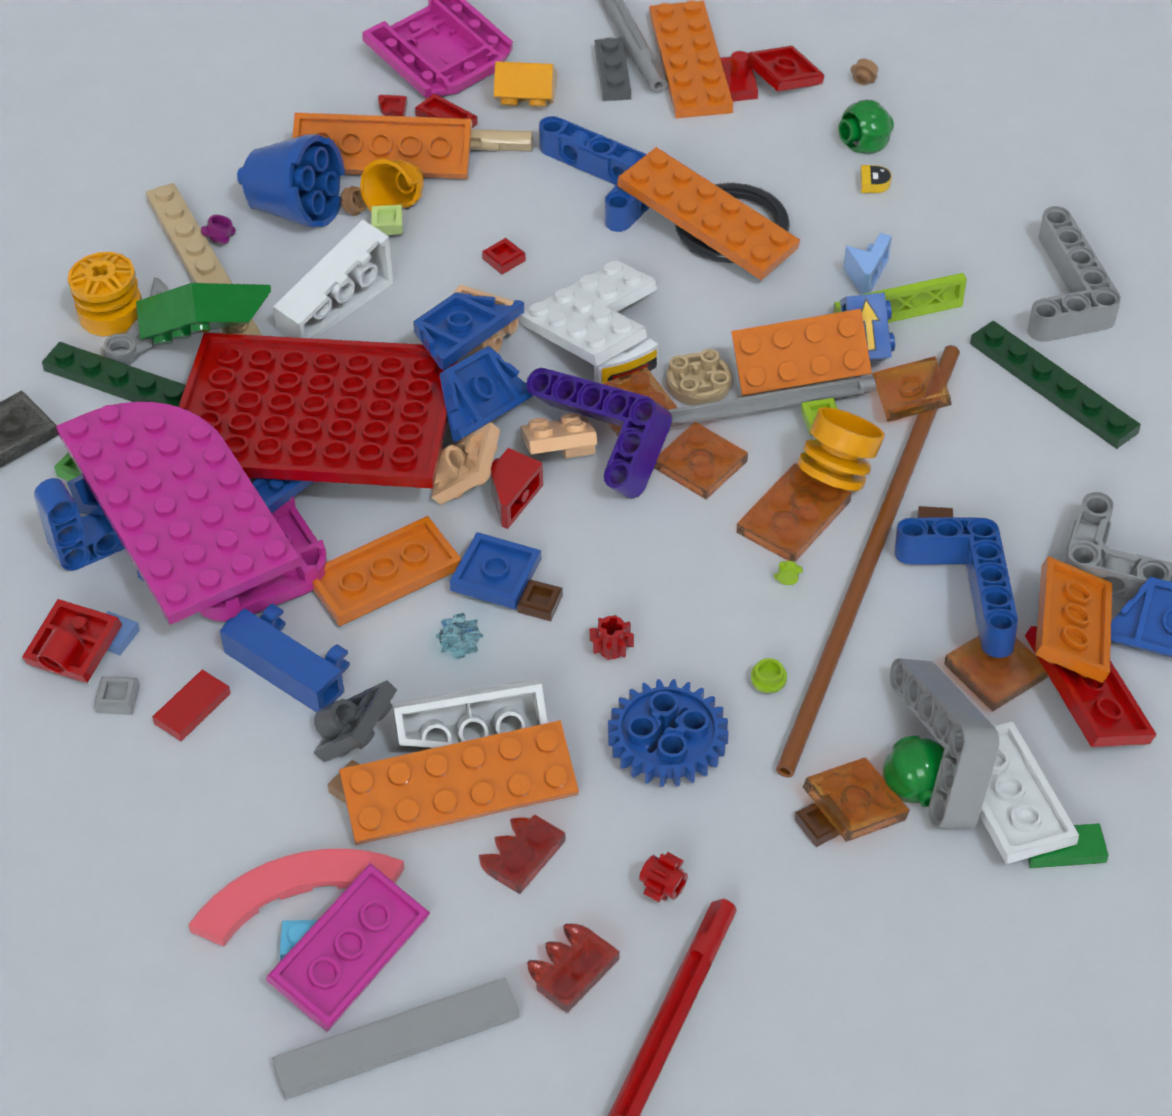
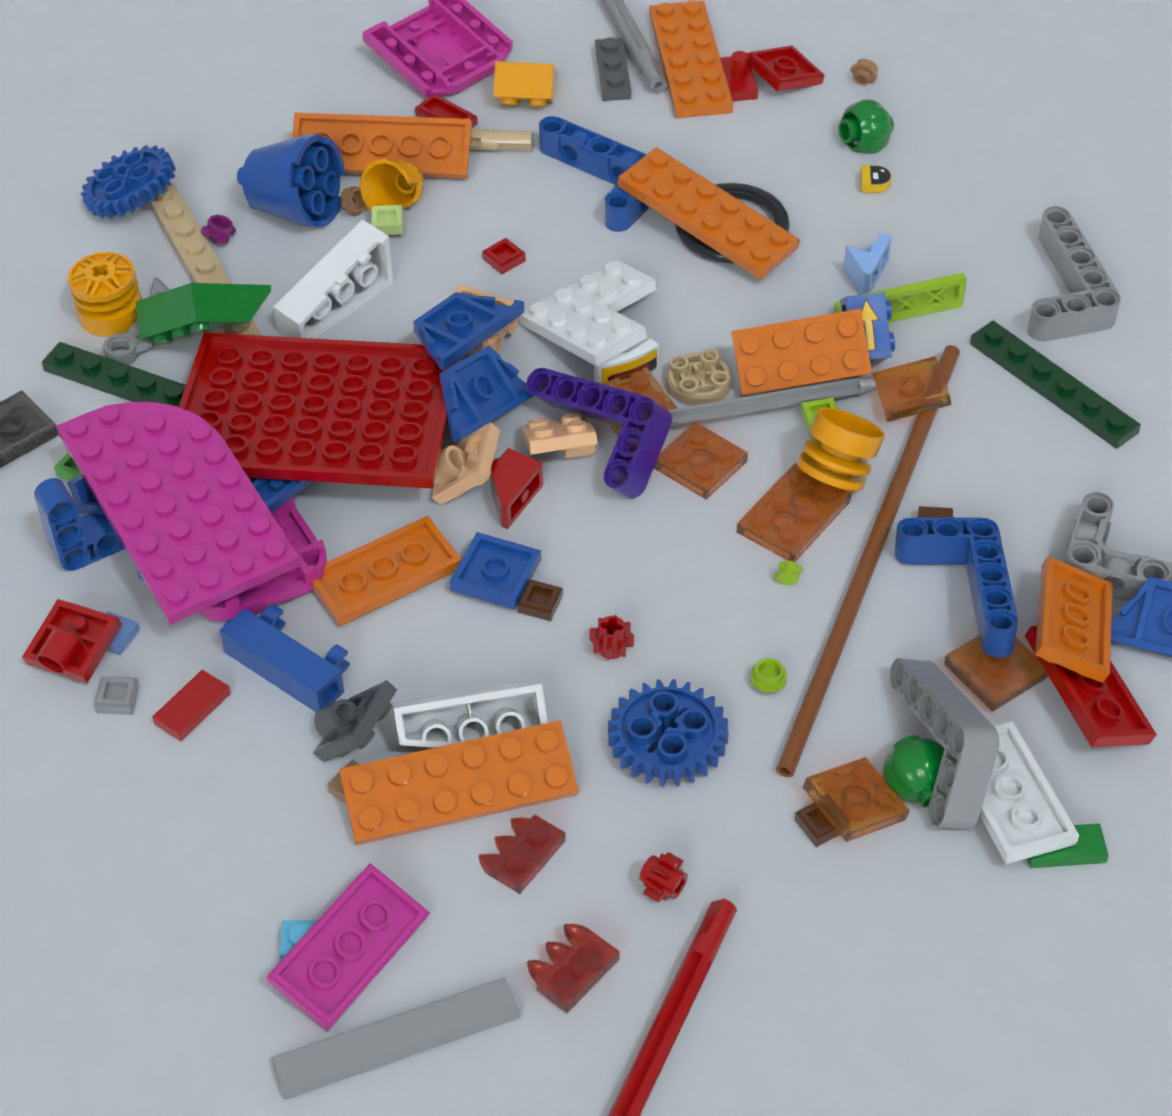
coral tile [188,849,404,947] -> none
red tile [378,95,408,117] -> none
clear light blue gear [436,613,483,659] -> none
none -> blue gear [81,145,176,219]

